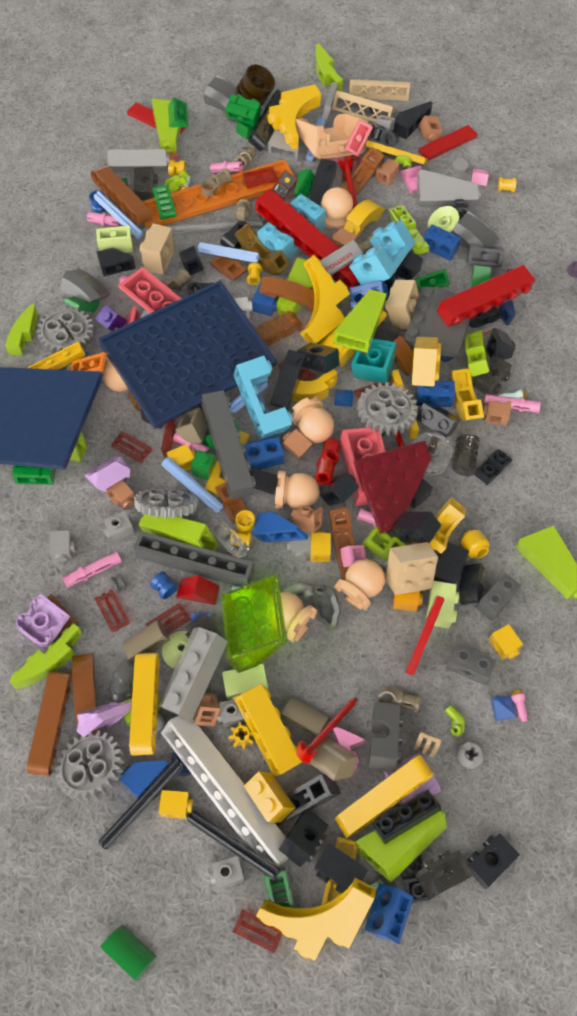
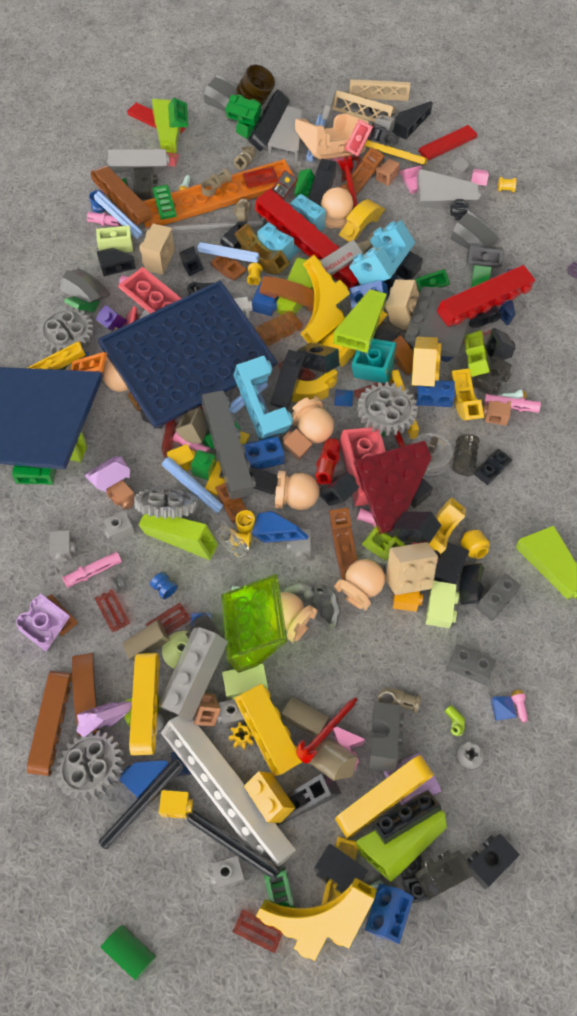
lime slope [5,304,38,356] -> none
lime slope [9,623,83,689] -> none
dark grey arm [109,660,135,703] -> none
clear red tile [111,432,152,464] -> none
dark grey brick [133,531,254,587] -> none
dark tan connector [161,269,192,291] -> none
lime plate [164,171,189,193] -> none
yellow wheel [168,159,186,176] -> none
red slope [176,575,220,605] -> none
bright pink pin [210,161,243,174] -> none
yellow arch [267,84,321,150] -> none
black brick [278,808,329,867] -> none
nougat brick [291,506,323,533] -> none
yellow brick [310,531,331,562] -> none
lime slope [315,43,344,91] -> none
nougat brick [331,228,358,248] -> none
bright pink slope [340,545,366,567] -> none
lime slope [388,205,429,255] -> none
lime arm [394,155,412,169] -> none
tile [405,595,445,676] -> none
tan tile [413,732,441,757] -> none
black brick [416,401,461,437] -> none
nougat brick [418,116,442,142] -> none
blue brick [423,224,461,261] -> none
yellowish green dish [428,206,459,233] -> none
yellow brick [489,624,523,660] -> none

